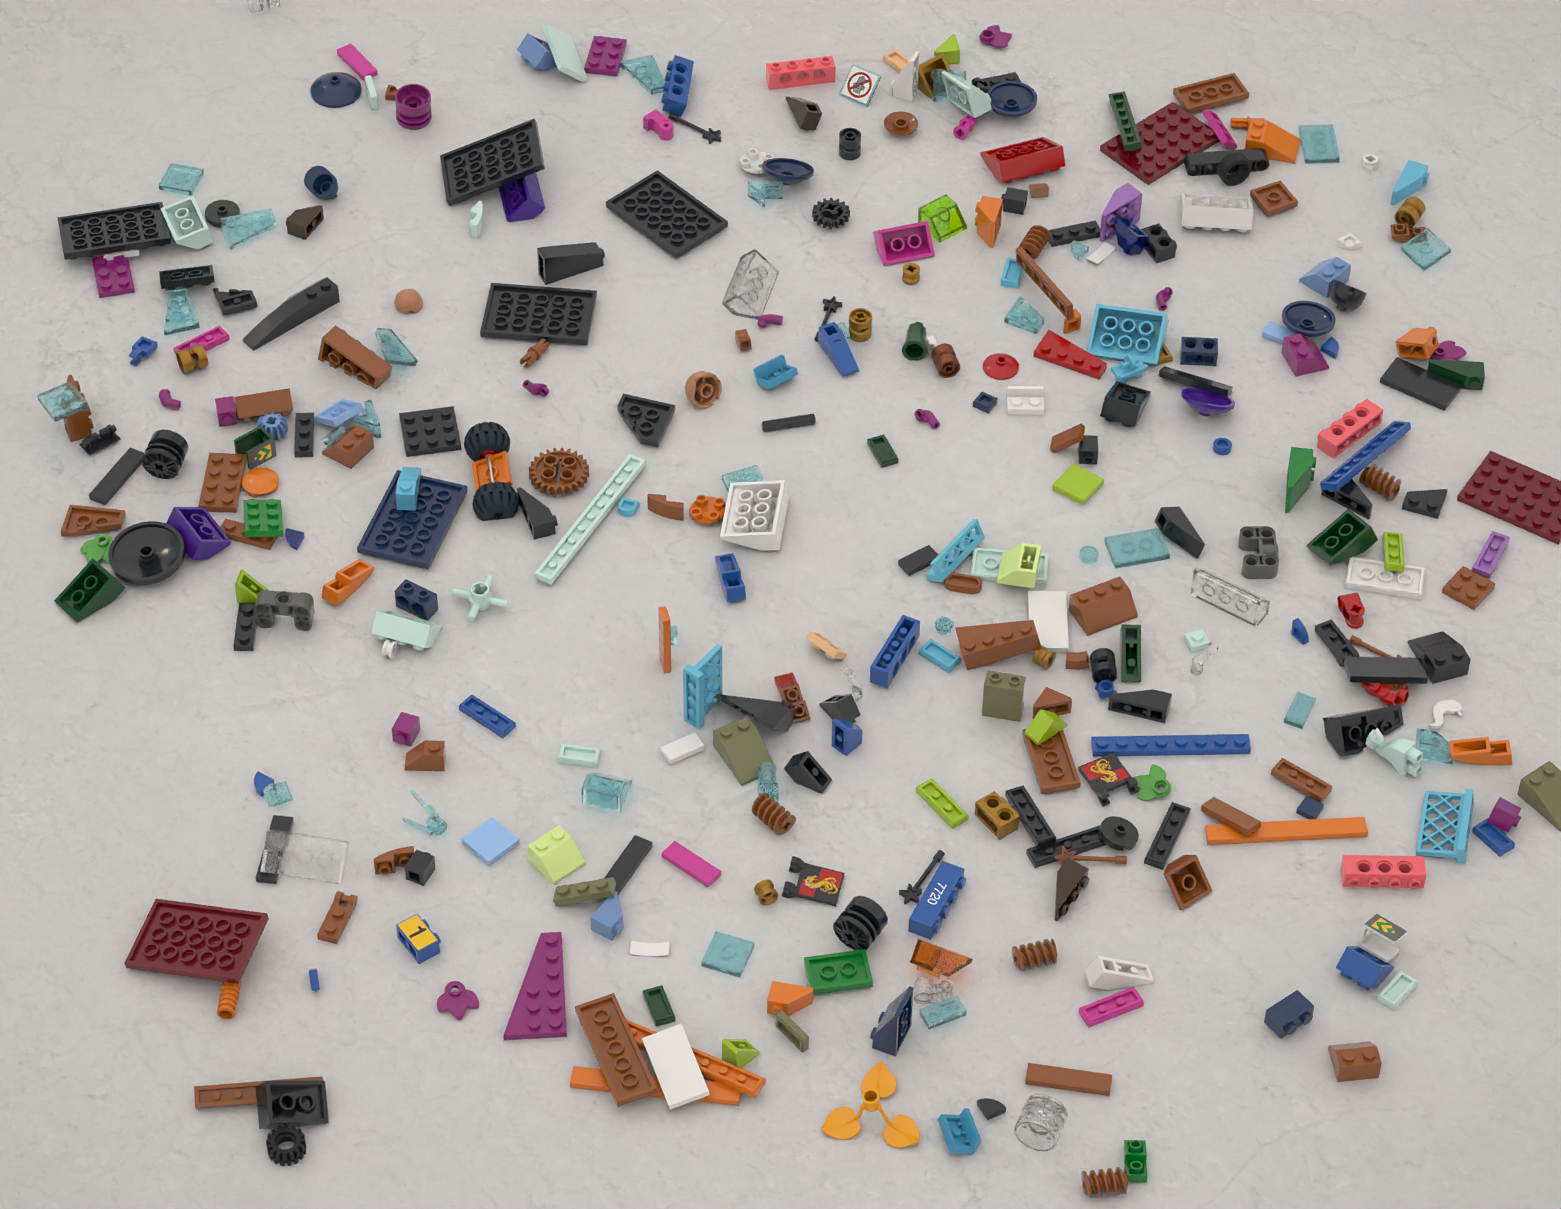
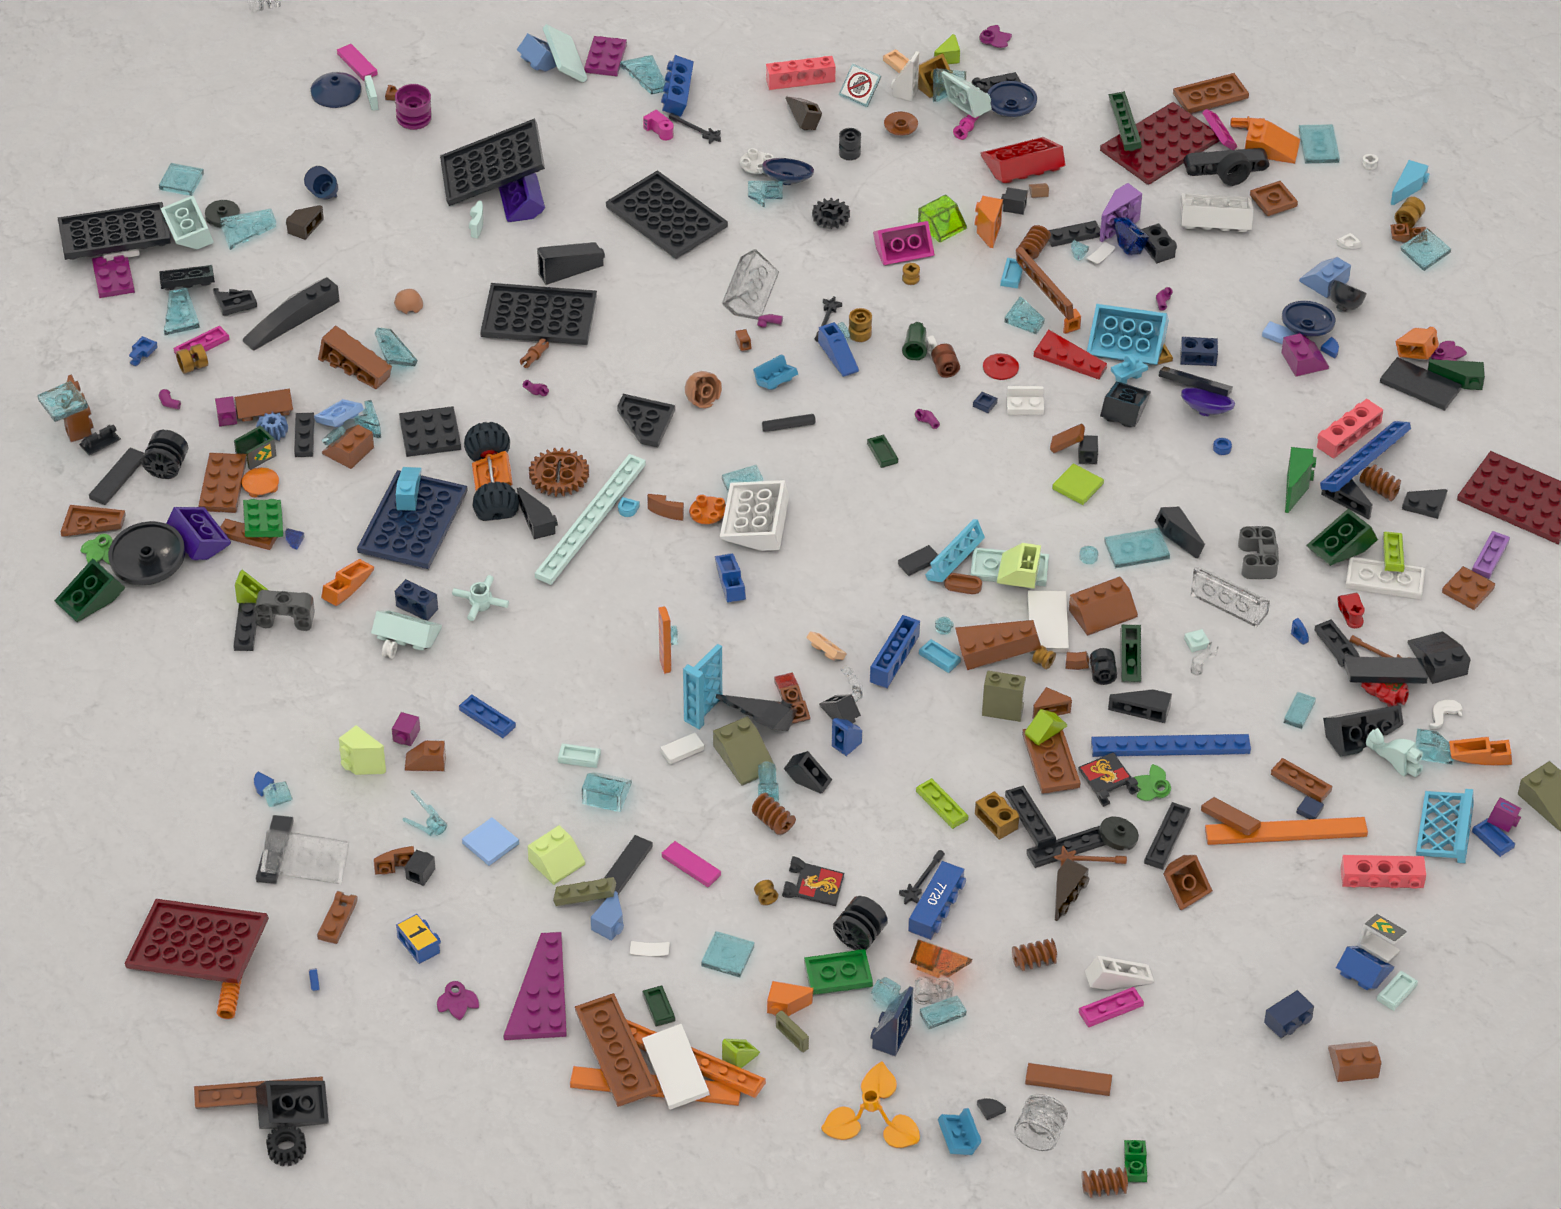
blue plate [1095,680,1117,699] -> none
none -> yellowish green slope [339,725,386,775]
none -> clear light blue head [871,977,901,1008]

